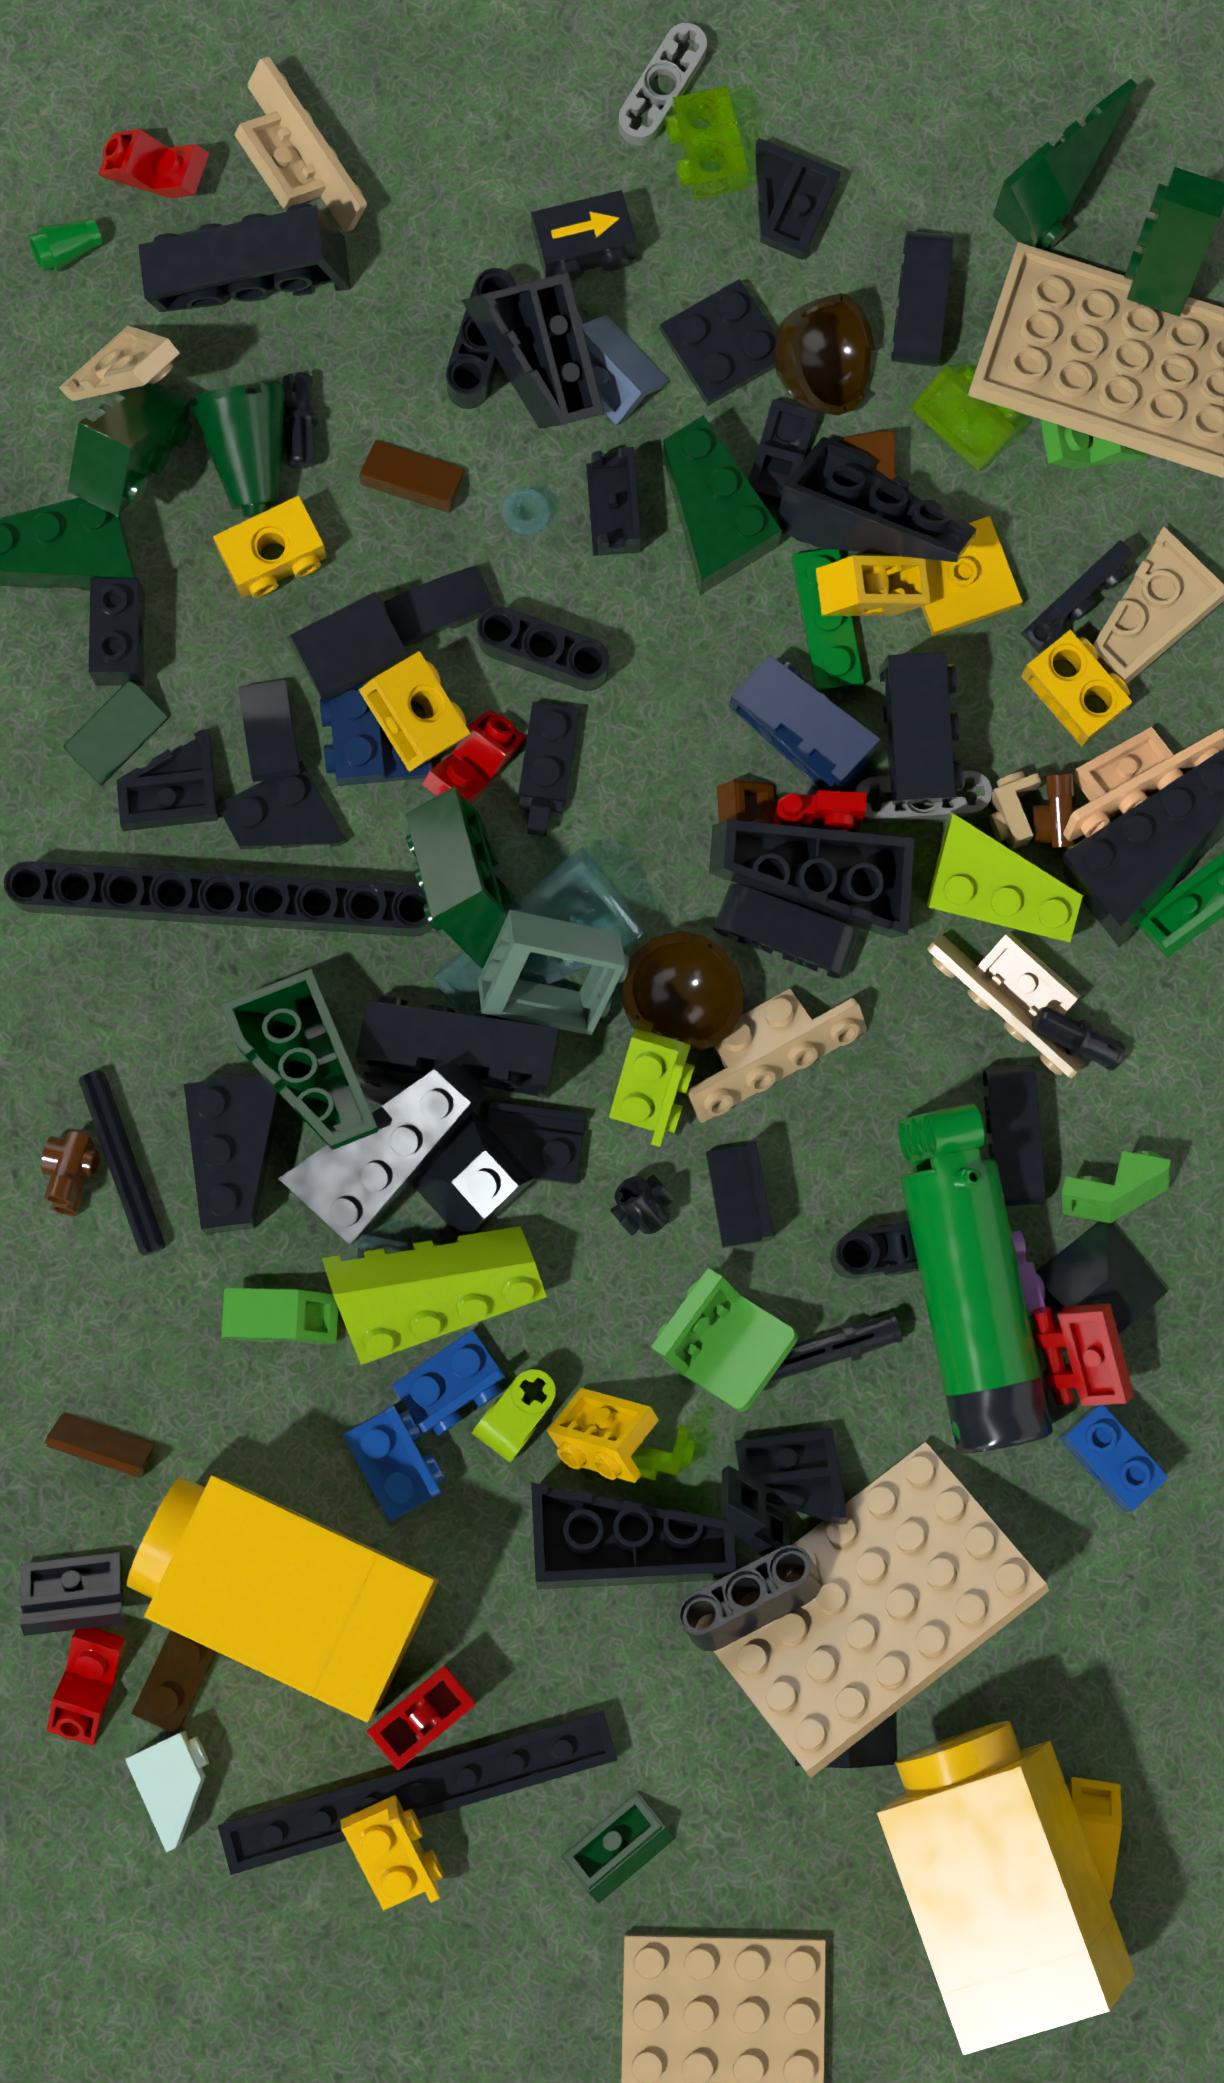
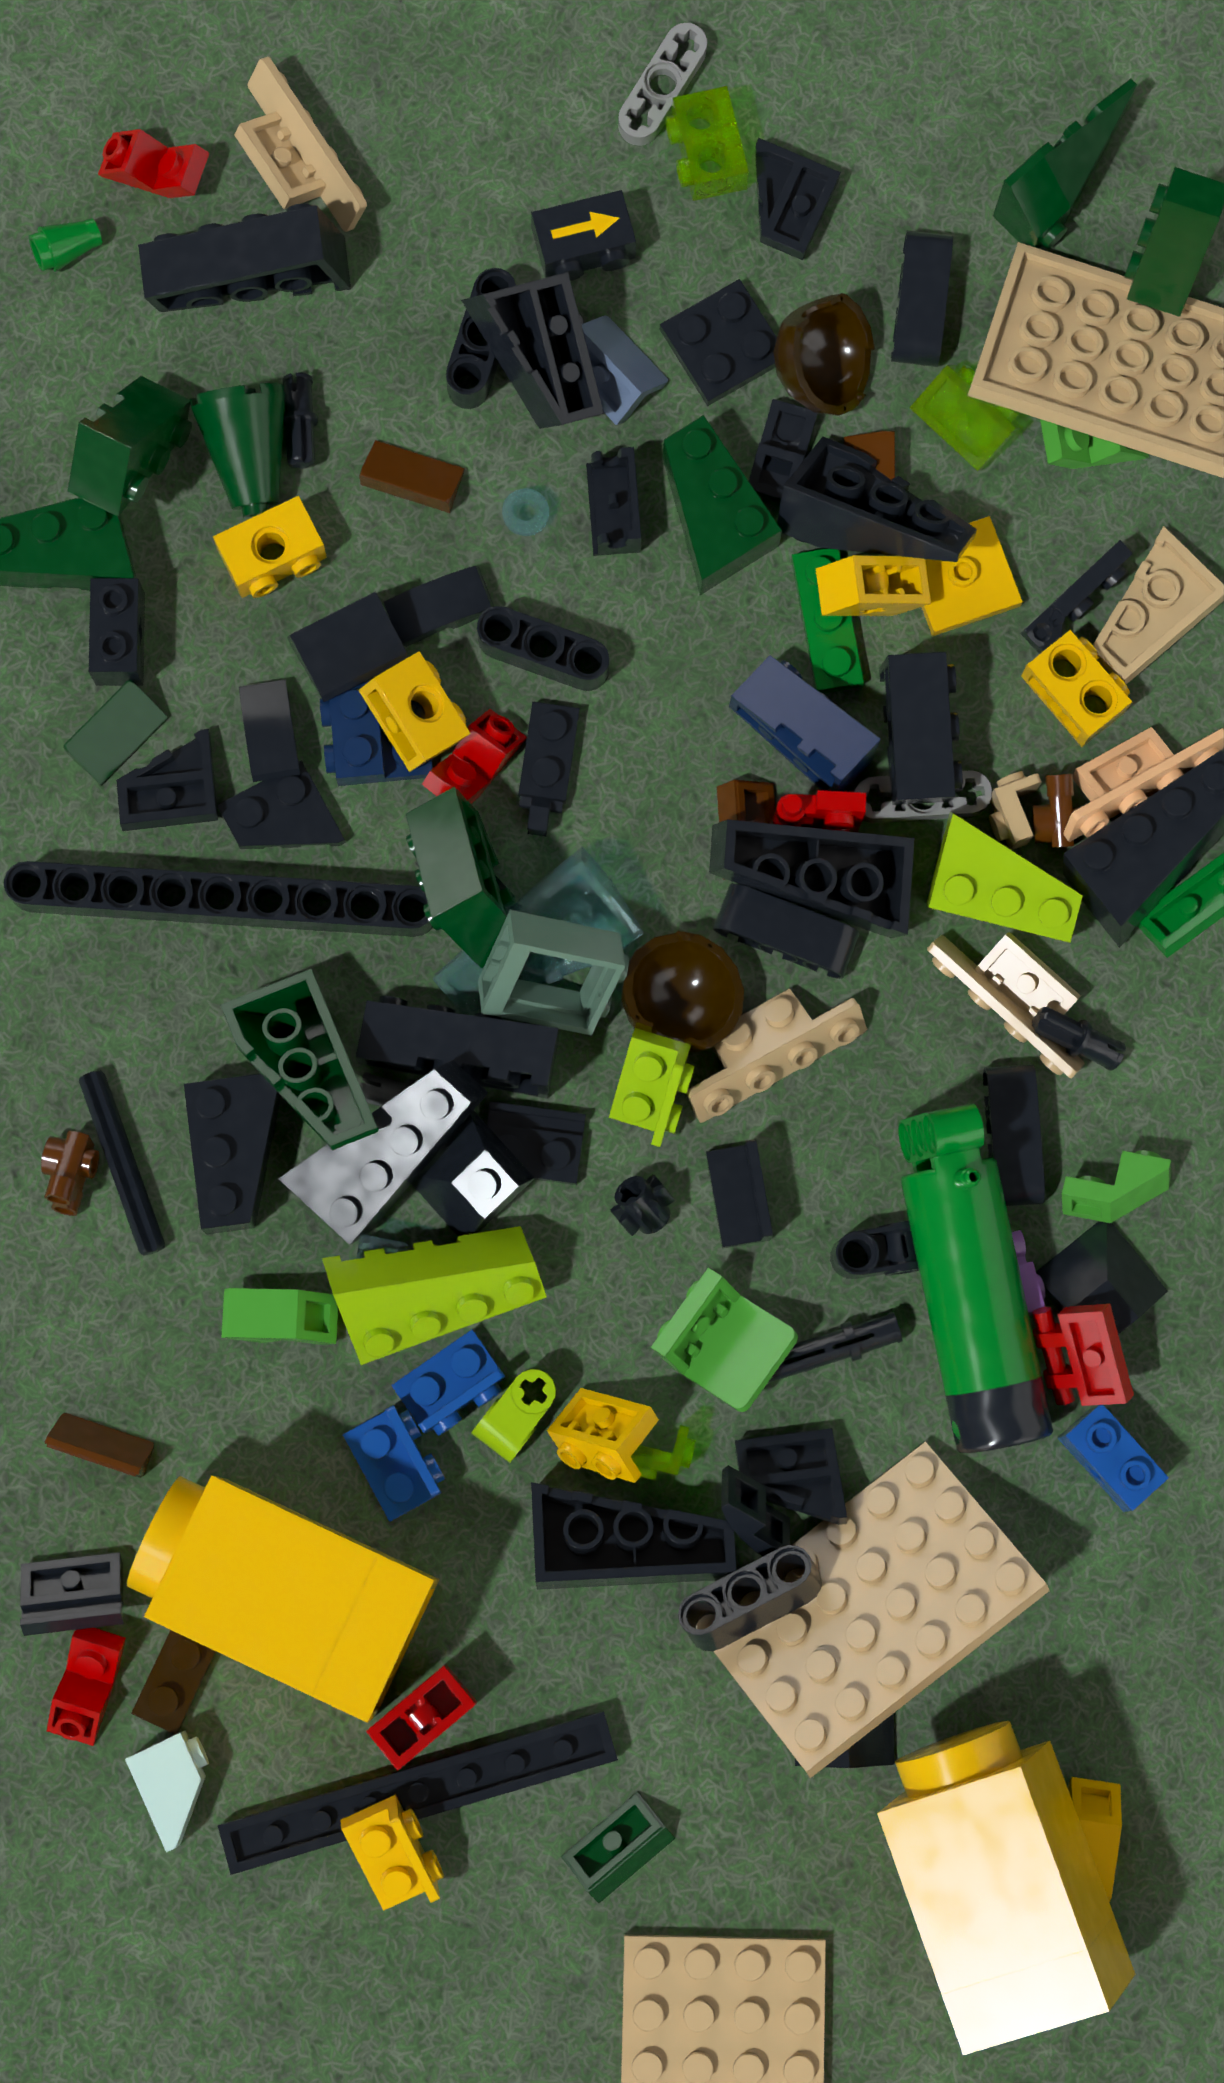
tan wing [59,326,180,401] -> none

